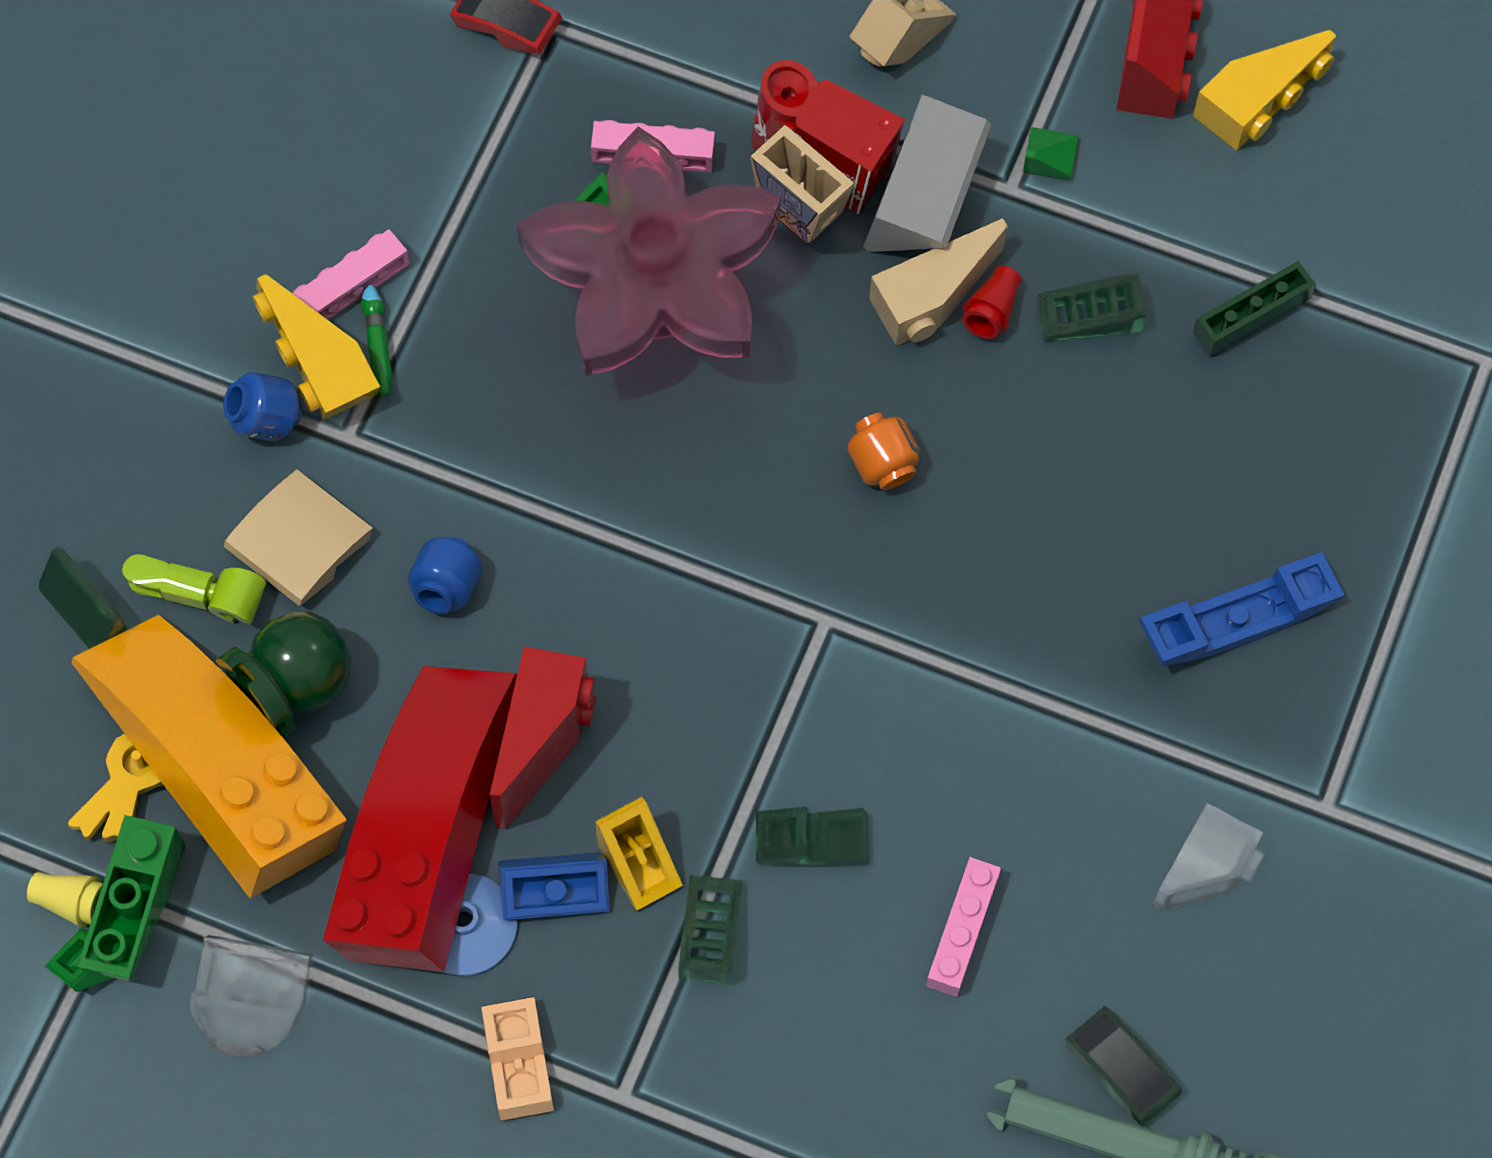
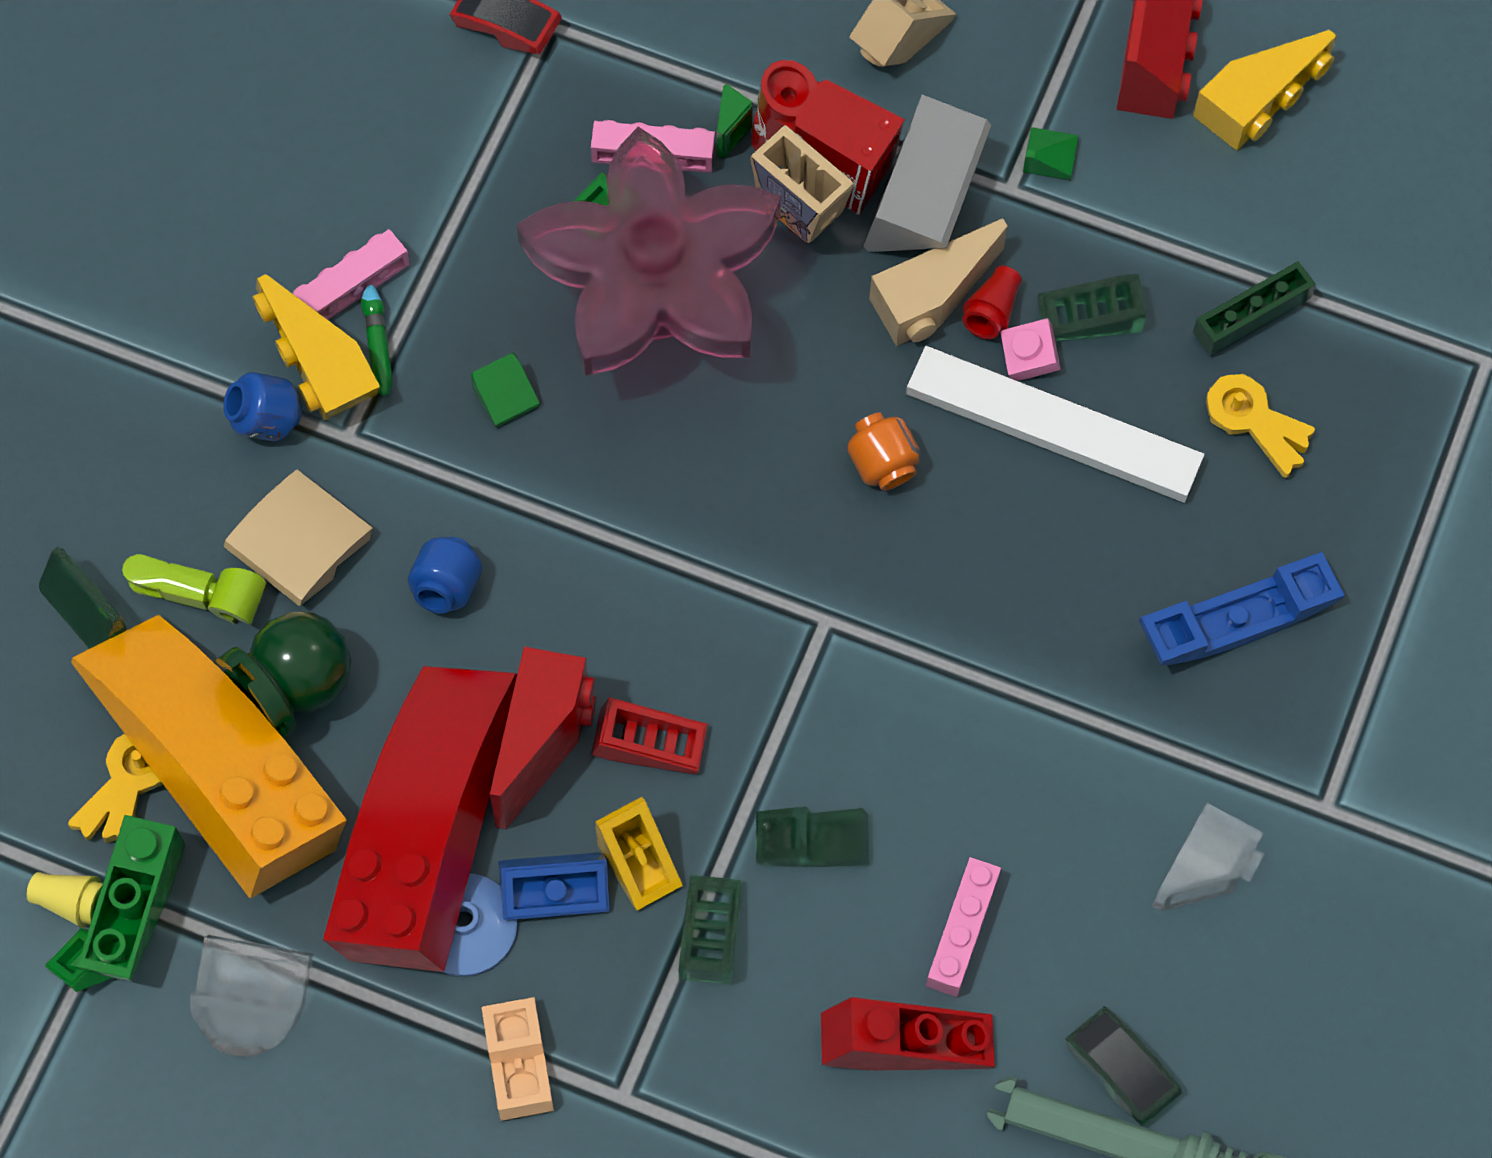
none -> green slope [471,353,540,428]
none -> red slope [591,697,708,775]
none -> green slope [717,84,753,159]
none -> red slope [821,997,995,1071]
none -> white tile [906,346,1205,503]
none -> bright pink plate [1000,318,1061,381]
none -> yellow piece [1206,374,1315,478]

